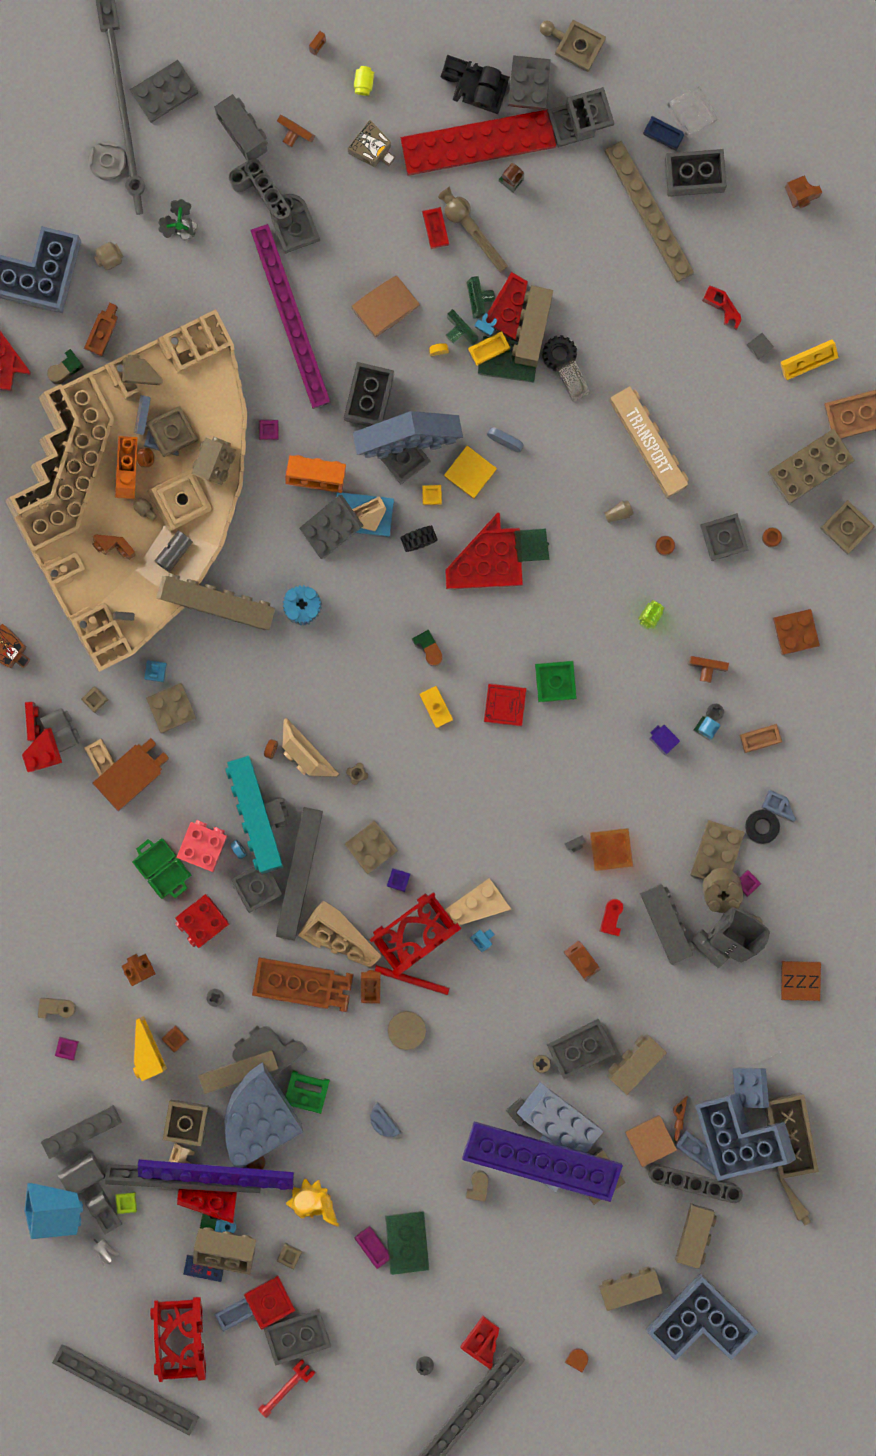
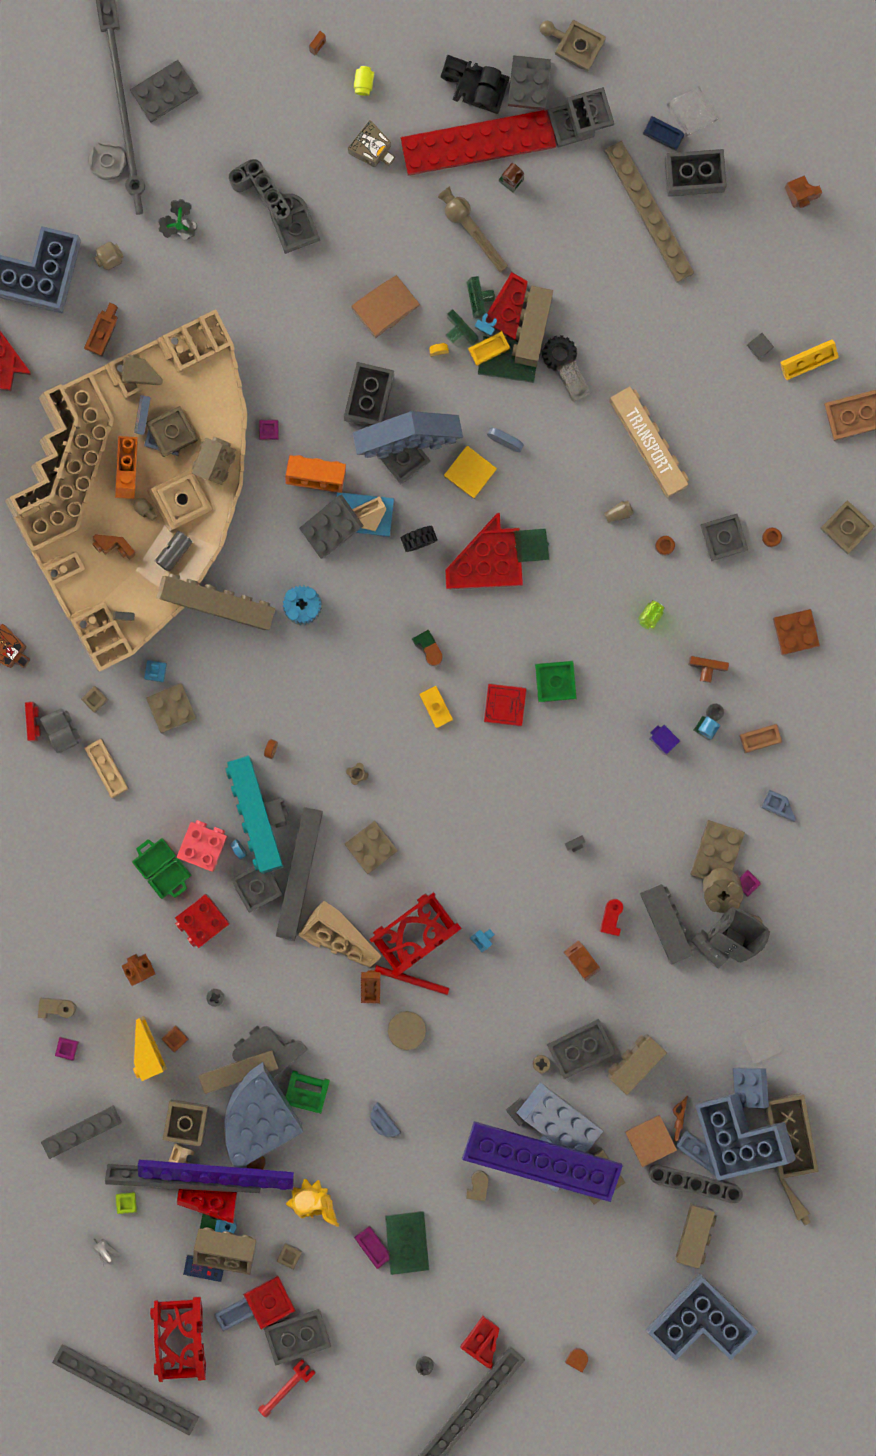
red wing [22,727,62,772] -> none
dark azure slope [24,1183,83,1239] -> none
leg [47,349,84,384] -> none
dark grey plate [58,1152,122,1234] -> none
dark orange tile [92,738,169,812] -> none
dark orange tile [137,448,154,467] -> none
dark grey brick [214,94,268,161] -> none
magenta plate [250,224,331,409] -> none
dark orange hinge [252,957,354,1012] -> none
dark orange tile [277,115,316,147] -> none
tan wedge [283,718,340,777] -> none
dark purple tile [387,868,411,892] -> none
red plate [422,207,449,249] -> none
yellow tile [422,485,442,505] -> none
tan wing [445,878,511,925] -> none
clear orange plate [590,828,633,871] -> none
dark tan brick [599,1266,662,1311] -> none
red piece [702,285,741,330] -> none
black tyre [745,809,780,844] -> none
dark tan brick [768,429,855,505] -> none
dark orange tile [781,961,821,1001] -> none

